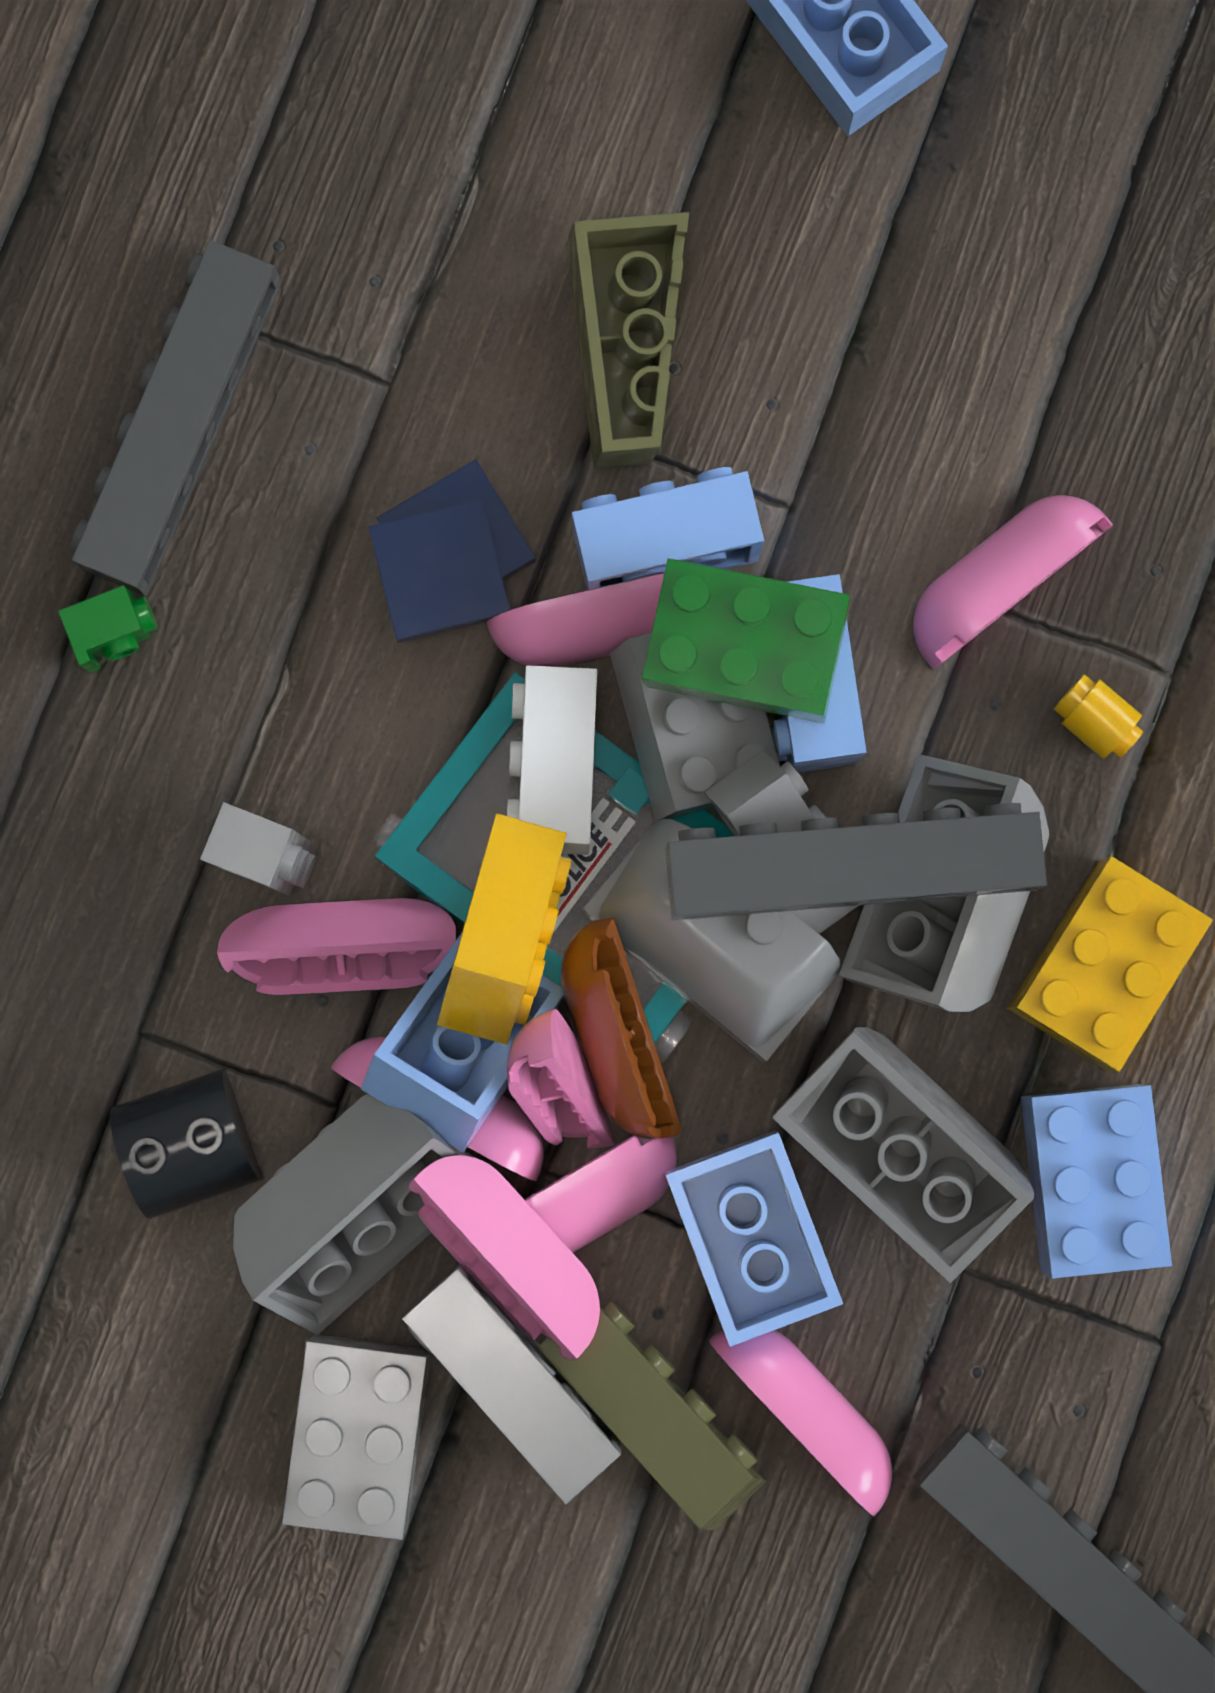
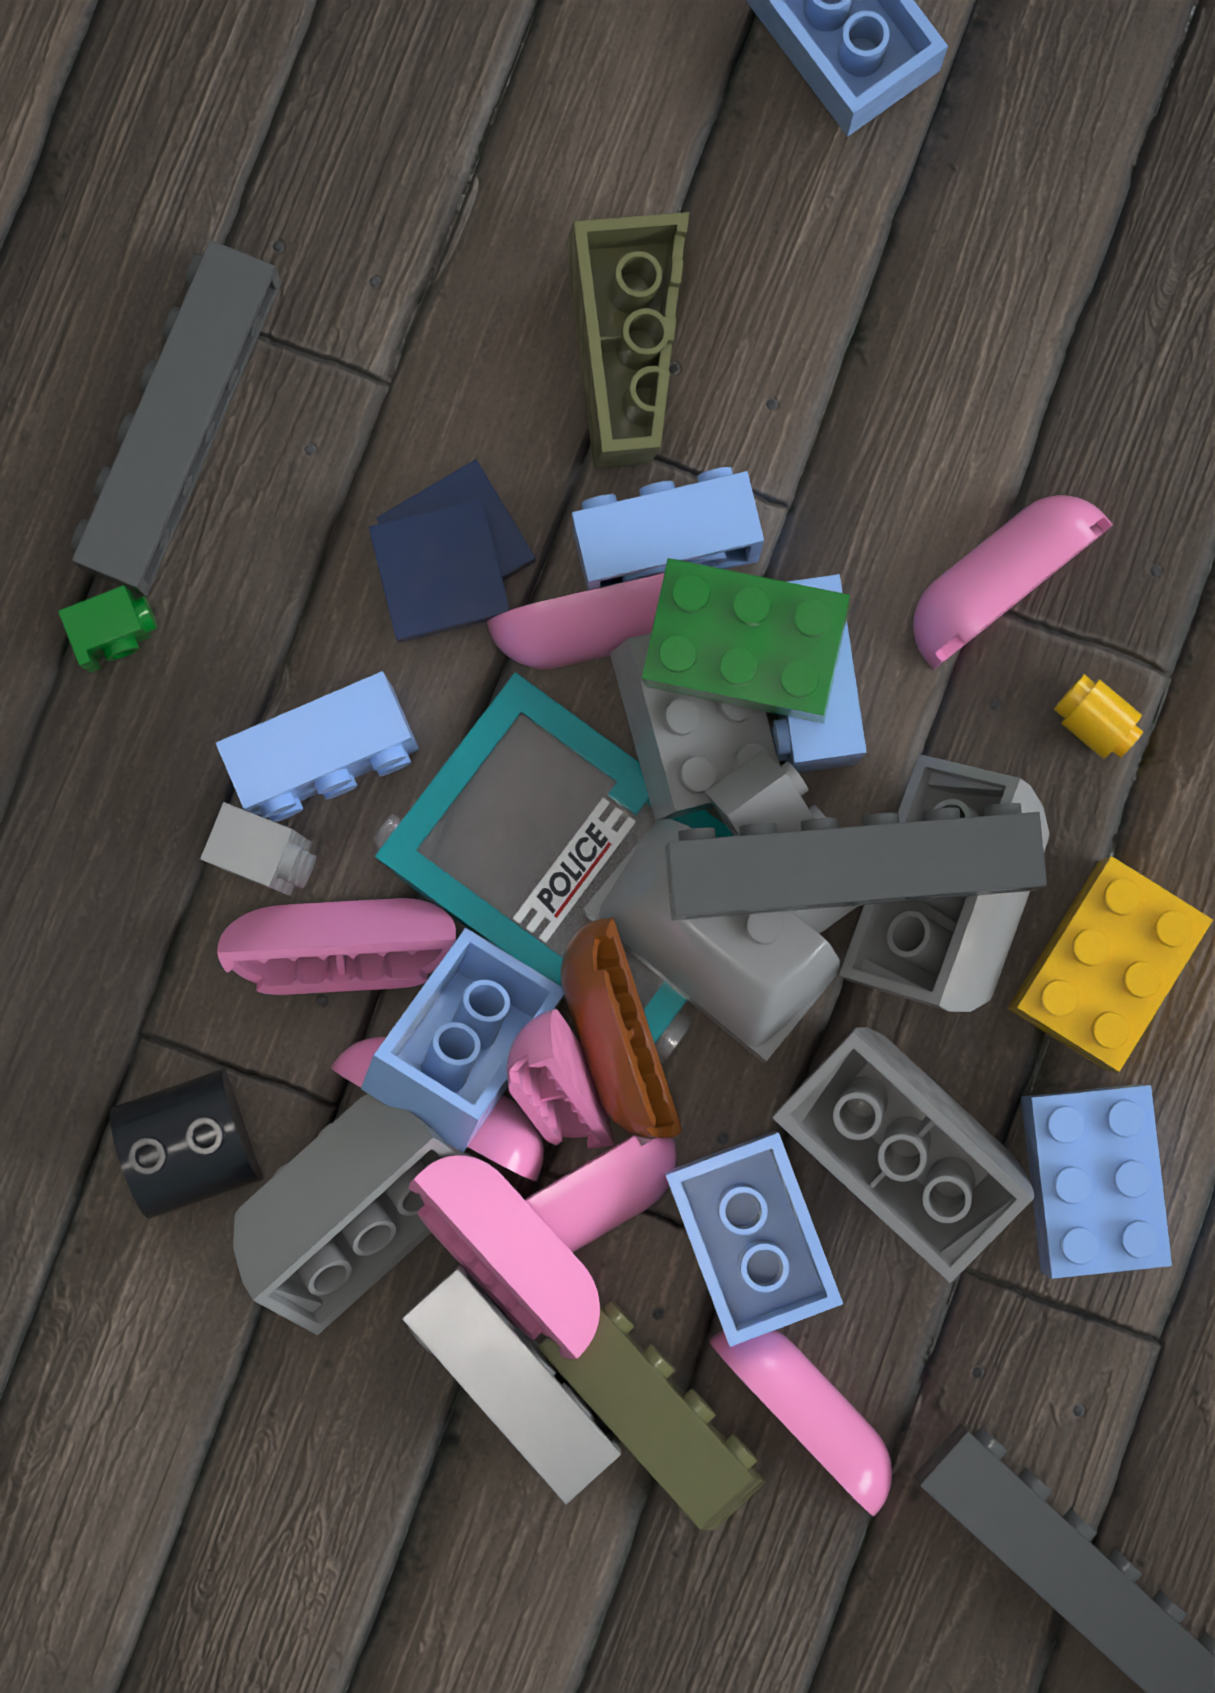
light grey brick [282,1334,431,1540] -> none
yellow brick [436,813,572,1045] -> none
white brick [507,666,597,855] -> none
none -> light blue brick [216,671,419,822]

